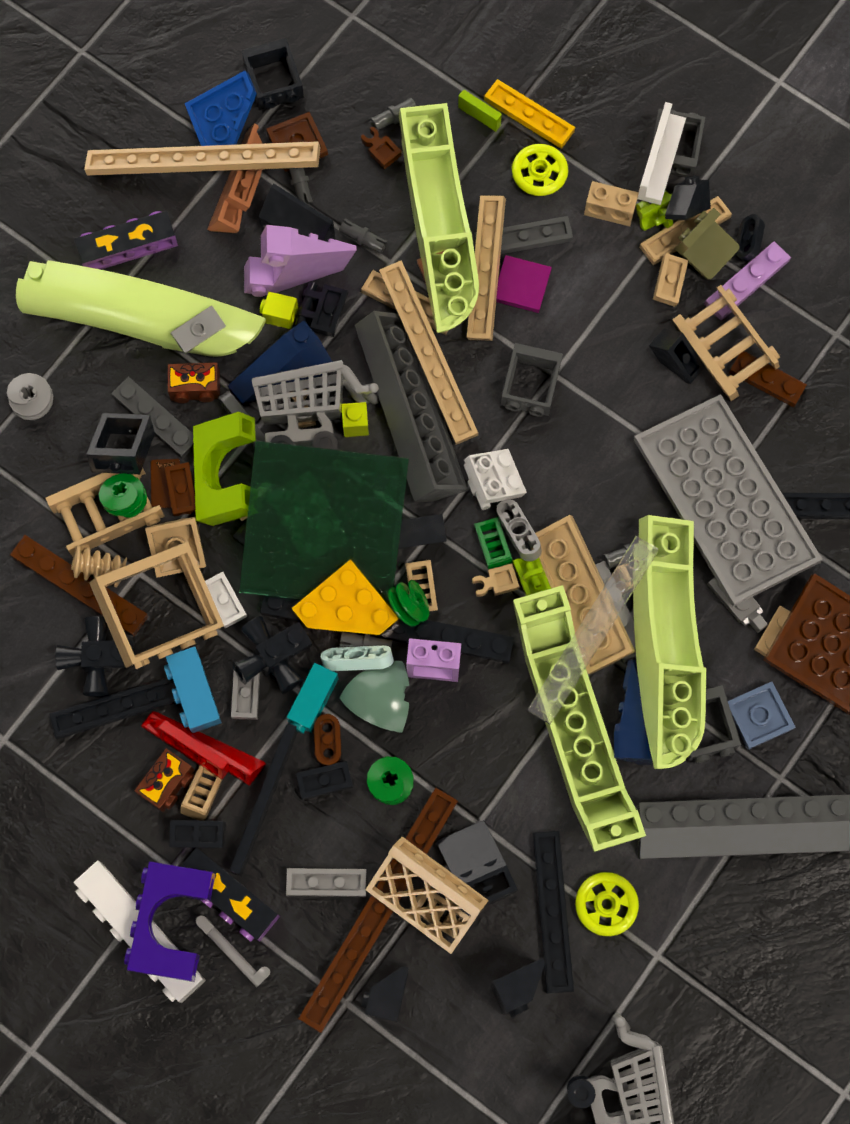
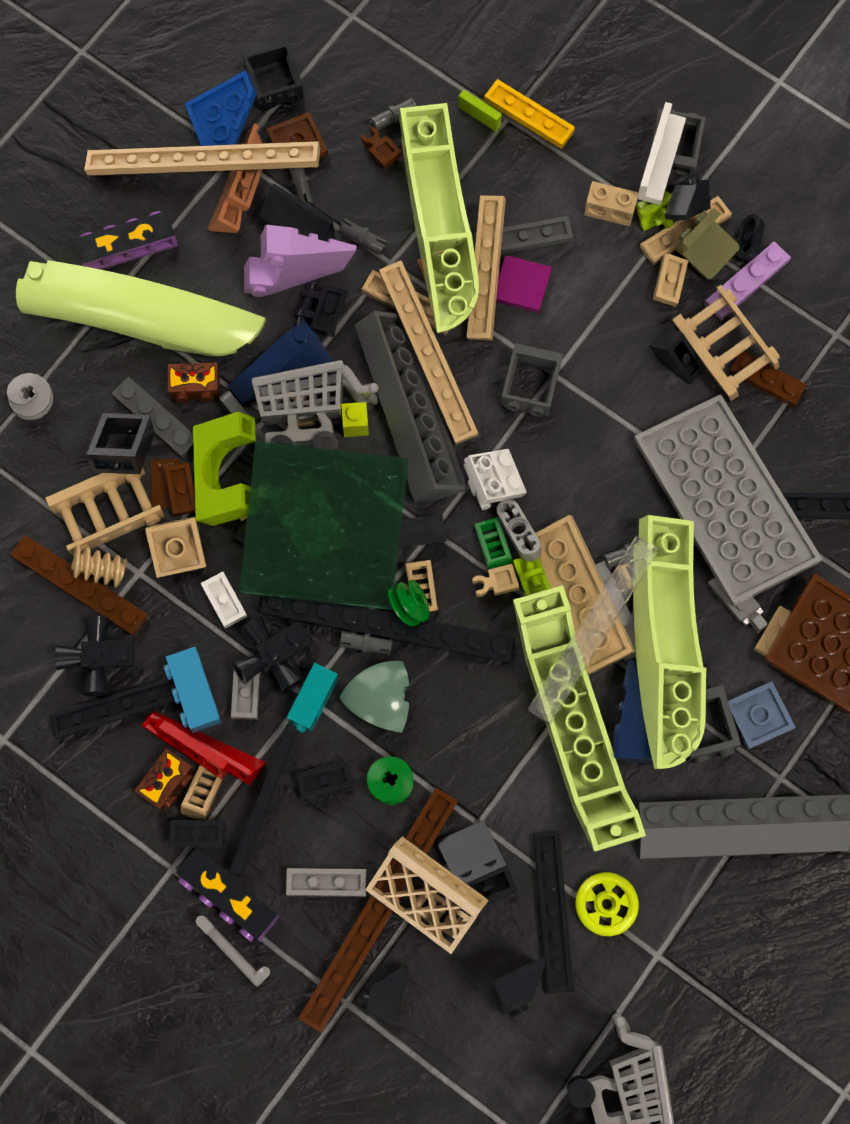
white brick [74,860,206,1003] -> none
tan window [89,542,224,669] -> none
green piece [99,473,147,518] -> none
dark purple arch [124,861,216,982] -> none
light grey plate [171,305,226,354] -> none
neon yellow brick [260,292,298,329] -> none
yellow plate [292,559,400,635] -> none
reddish brown plate [314,714,342,766] -> none
light aqua beam [320,645,394,671] -> none
lavender window [407,639,461,682] -> none
neon yellow plate [512,144,568,196] -> none

